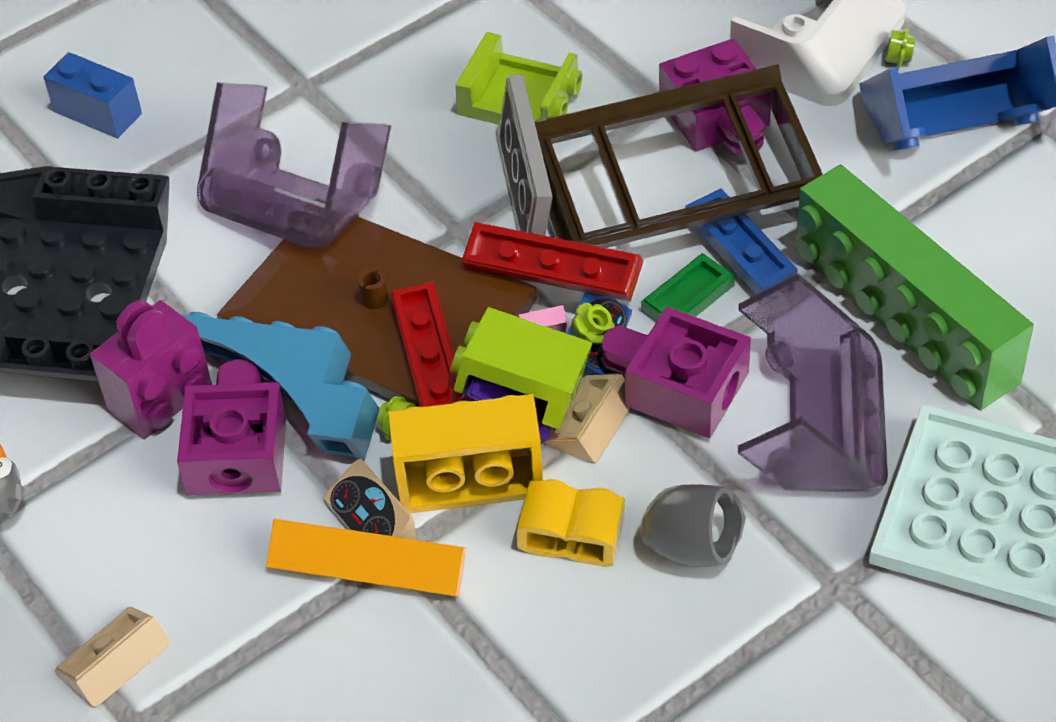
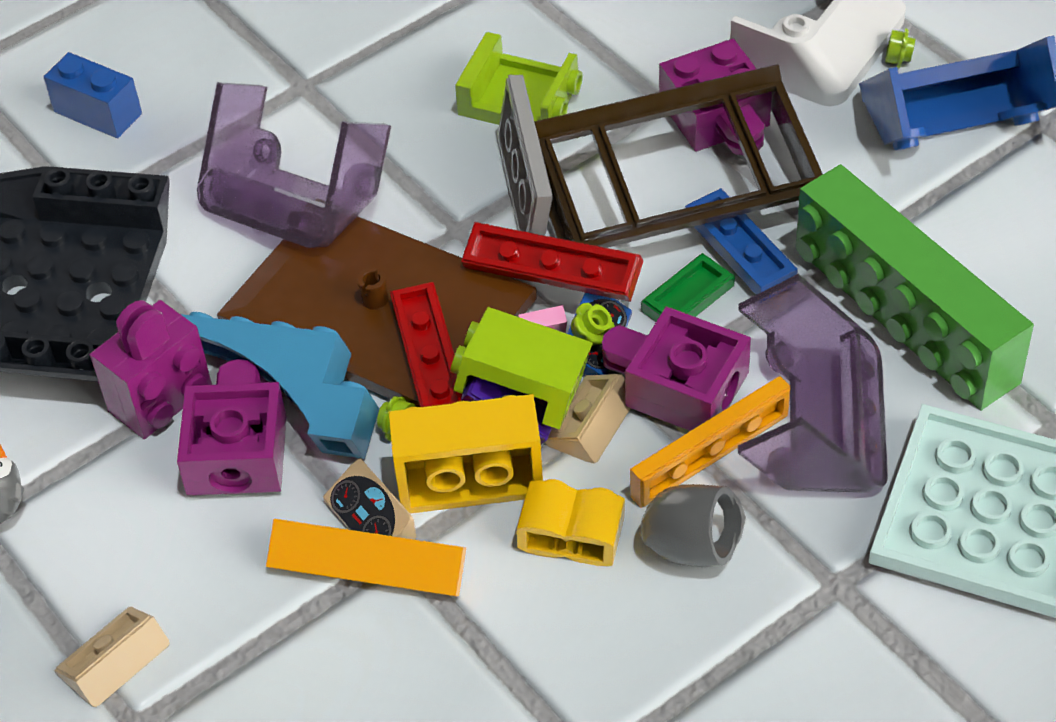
none -> light orange tile [630,376,790,508]

